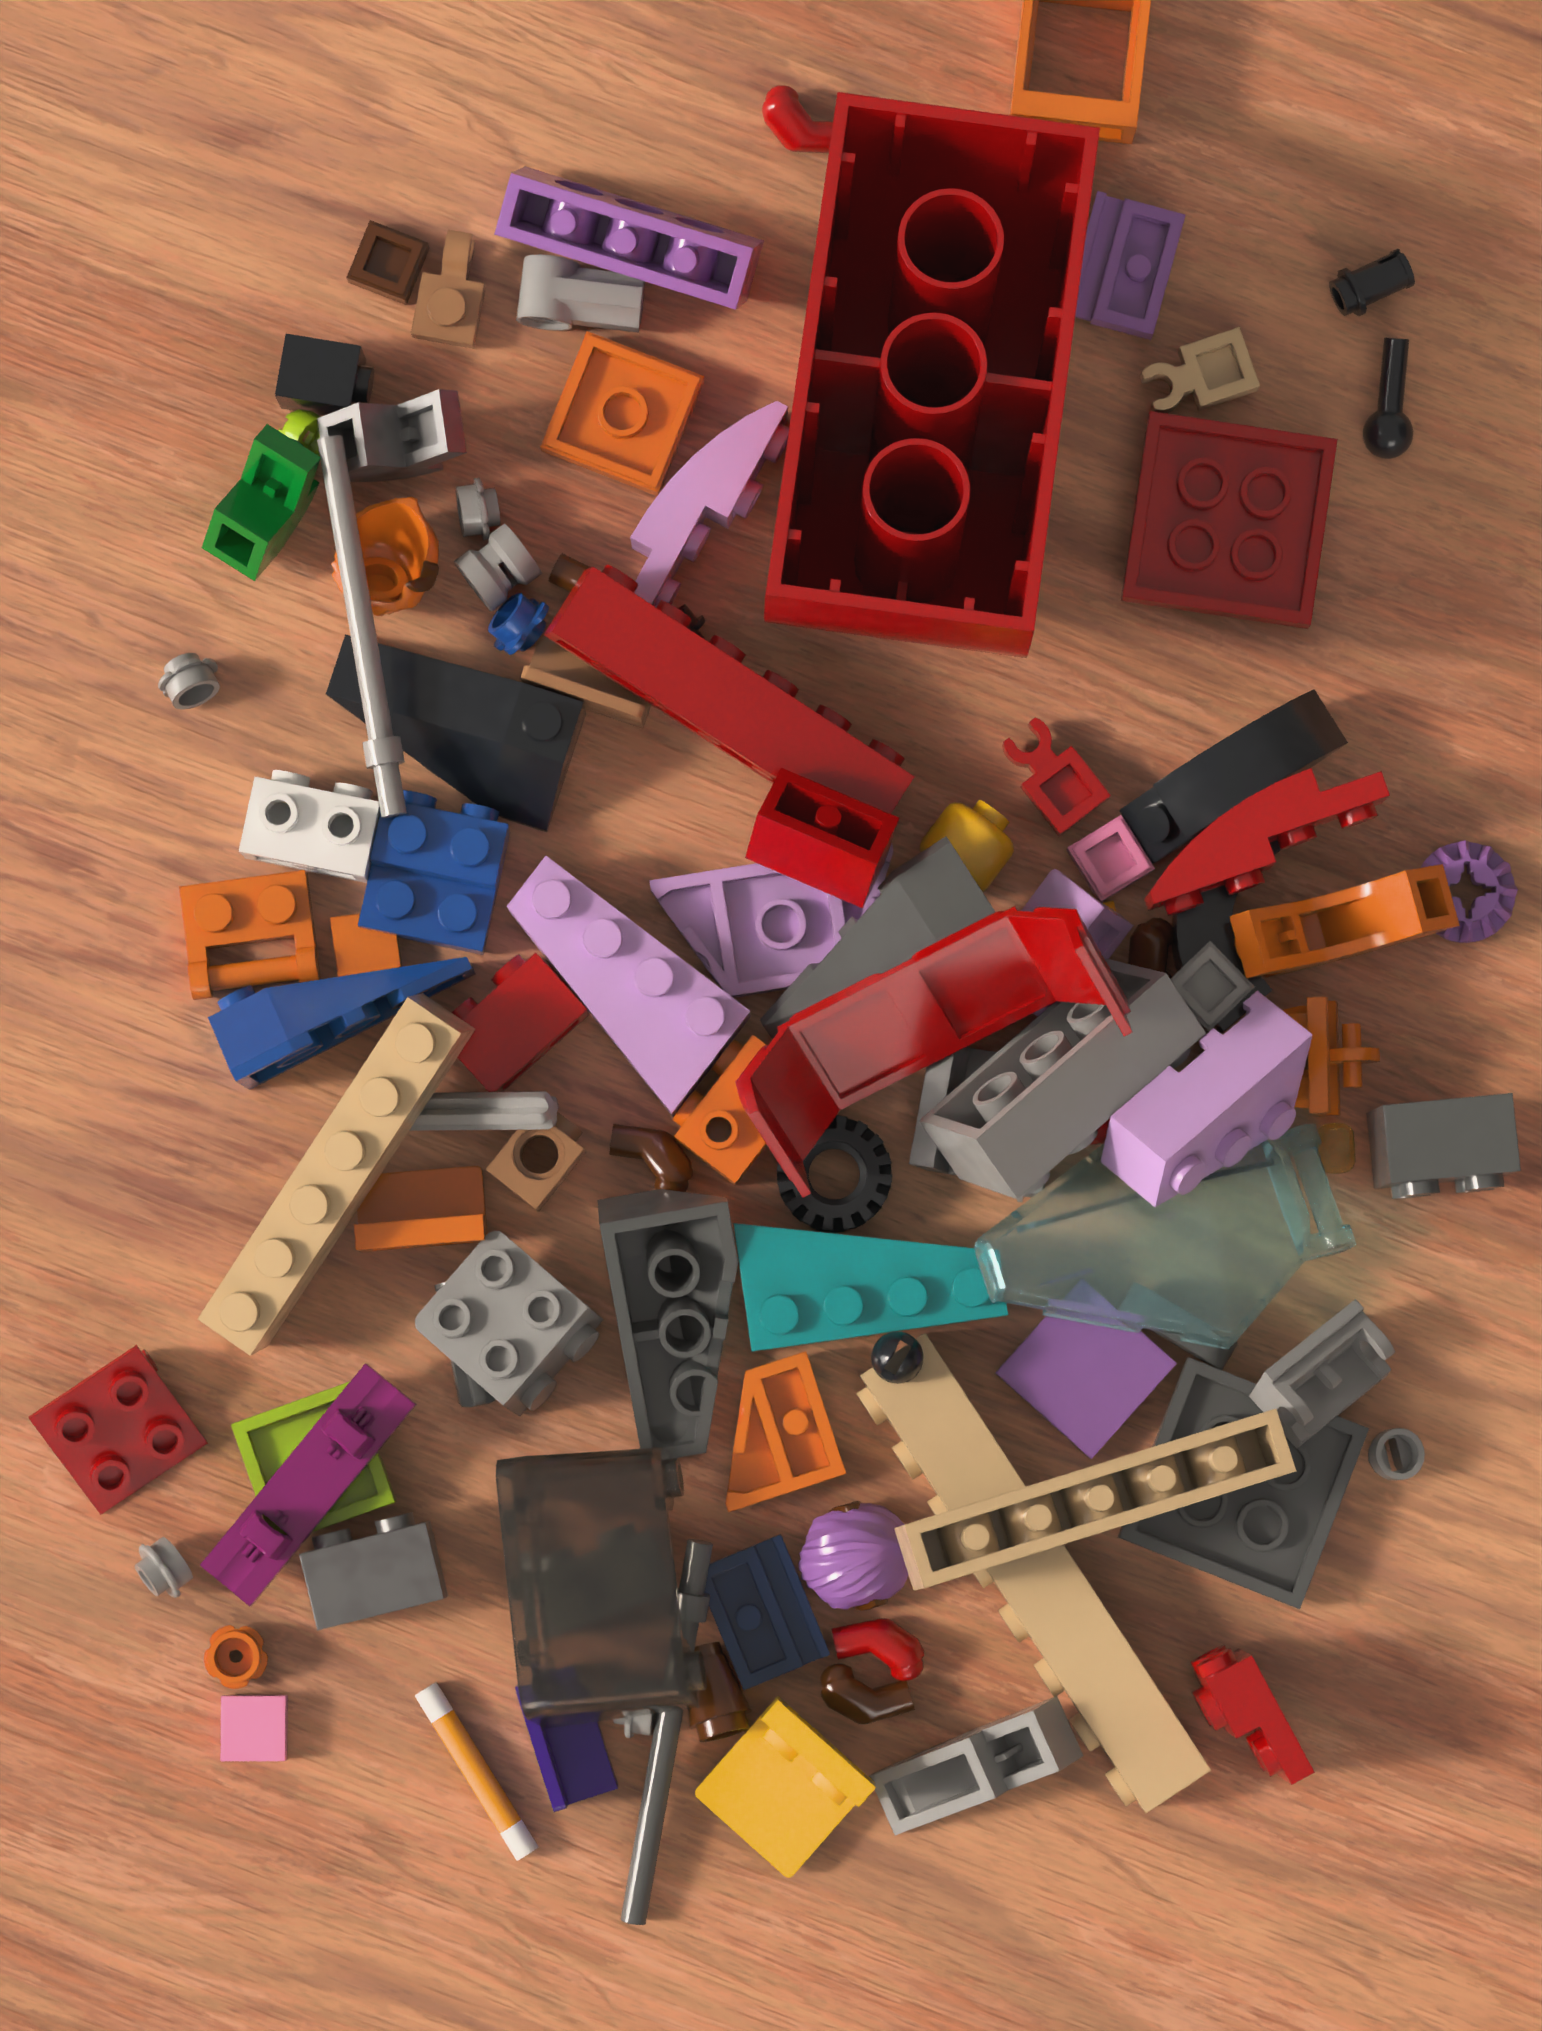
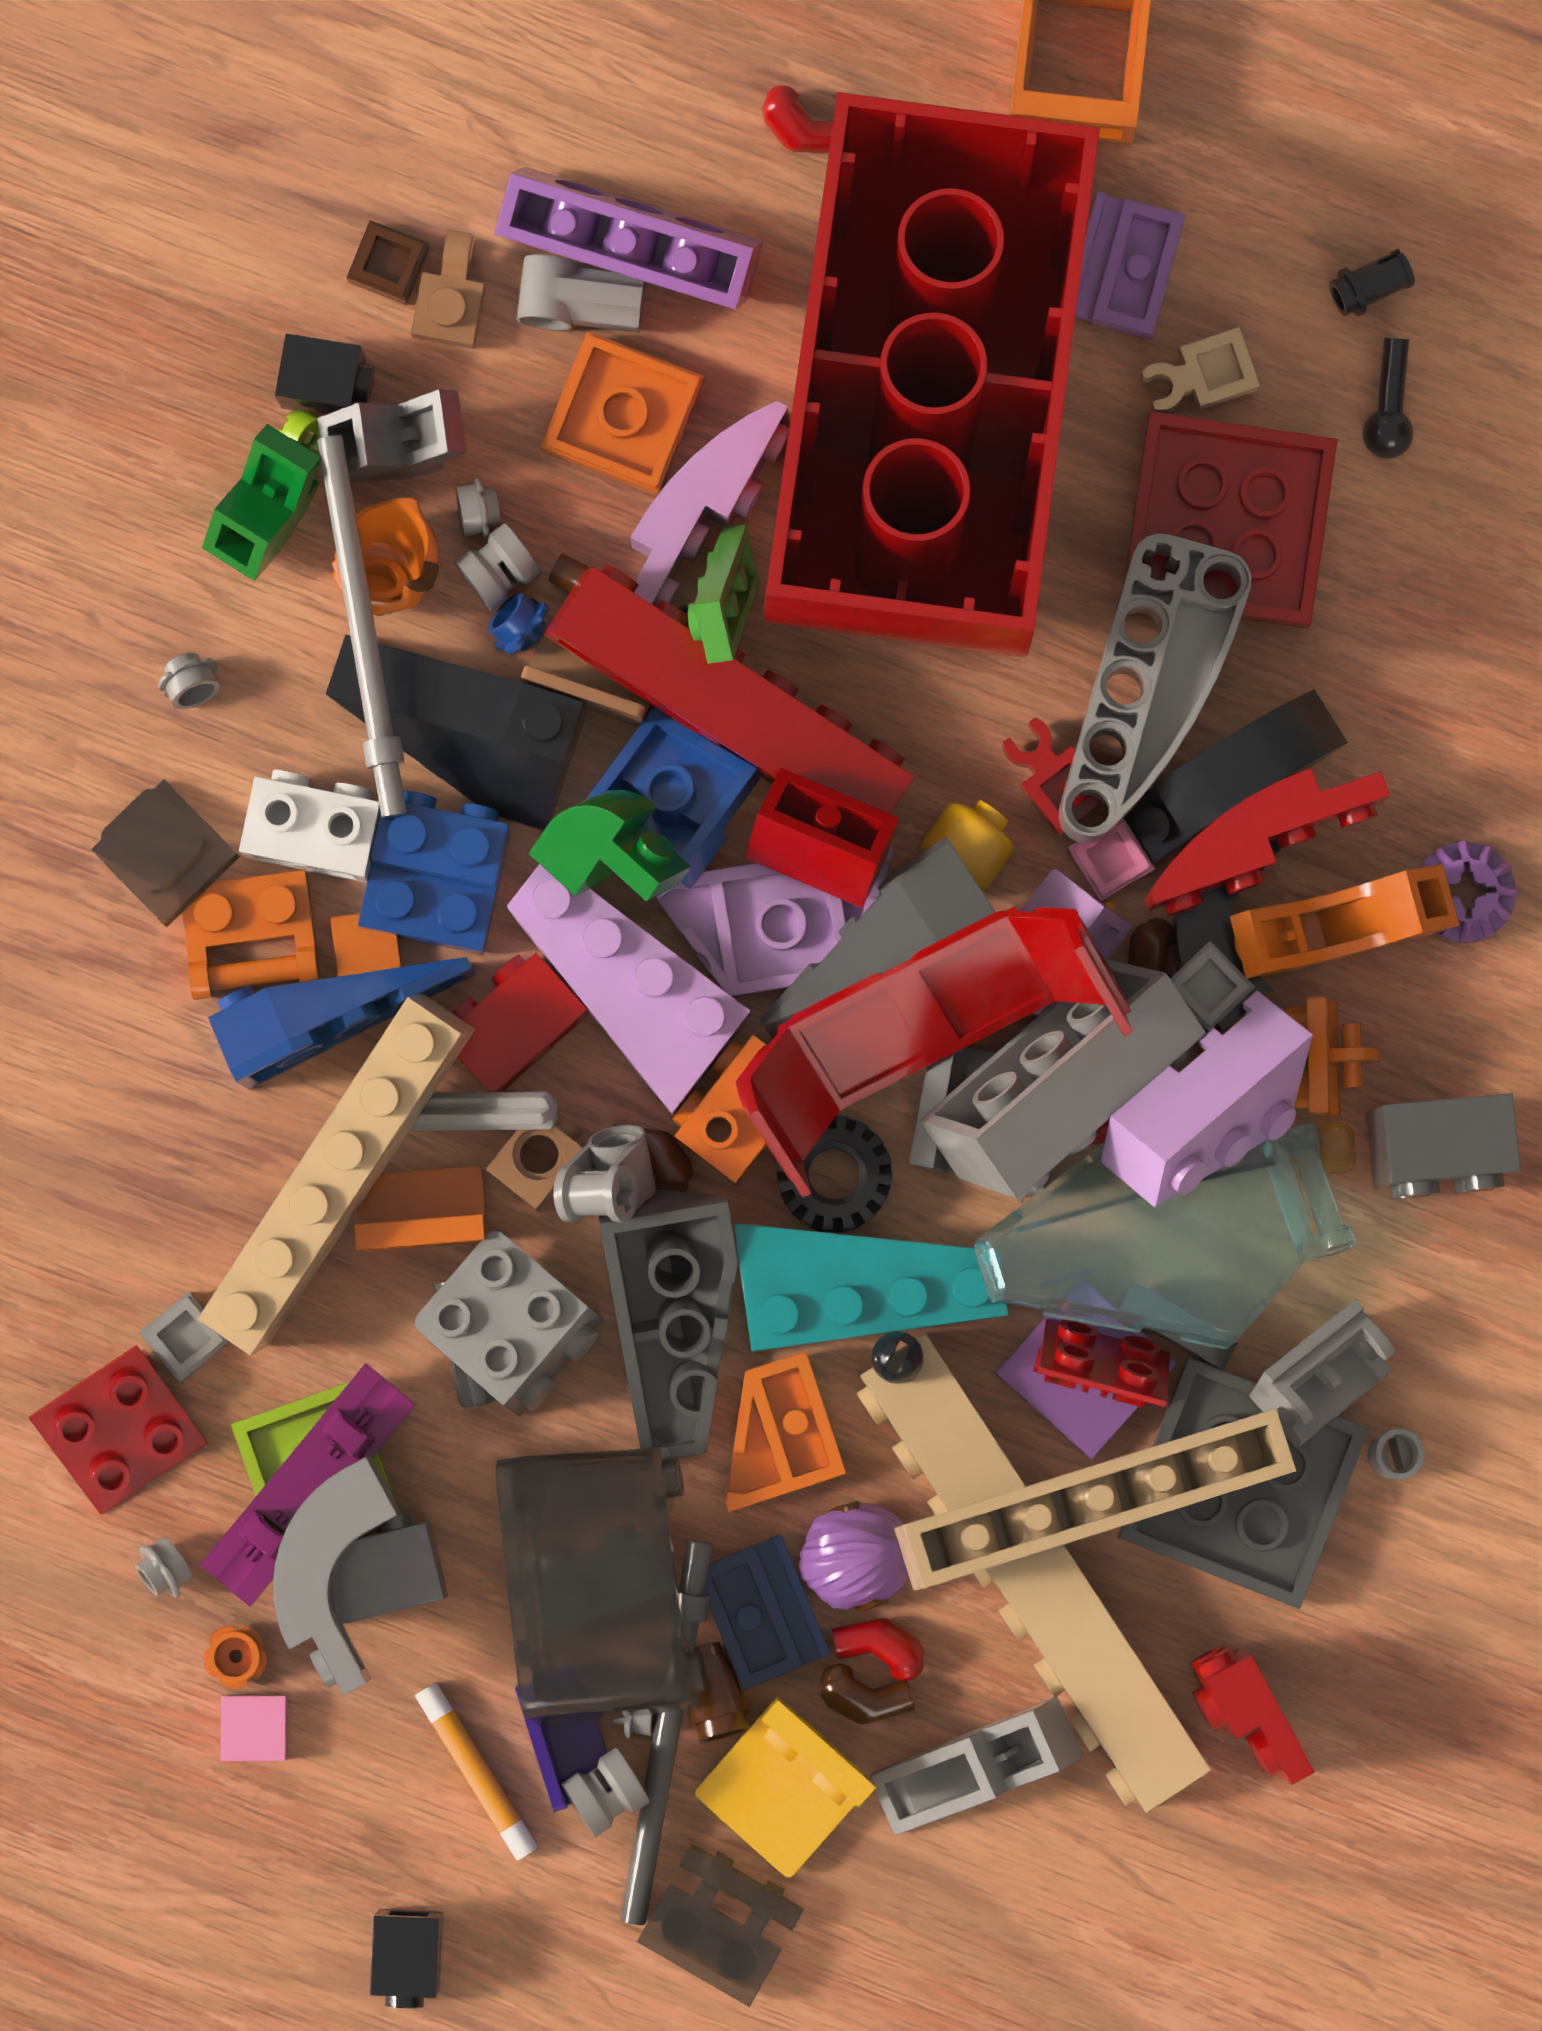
none -> clear smoke piece [91,779,240,928]
none -> light grey tile [139,1292,230,1382]
none -> light grey arch [273,1456,402,1695]
none -> black brick [370,1909,443,2008]
none -> green brick [529,790,691,902]
none -> light grey piece [553,1124,657,1223]
none -> light grey wheel [561,1748,650,1838]
none -> blue plate [585,708,760,889]
none -> clear smoke plate [637,1843,804,2007]
none -> bright green plate [688,524,760,664]
none -> red hinge [1033,1319,1170,1408]
none -> light grey beam [1058,533,1252,844]

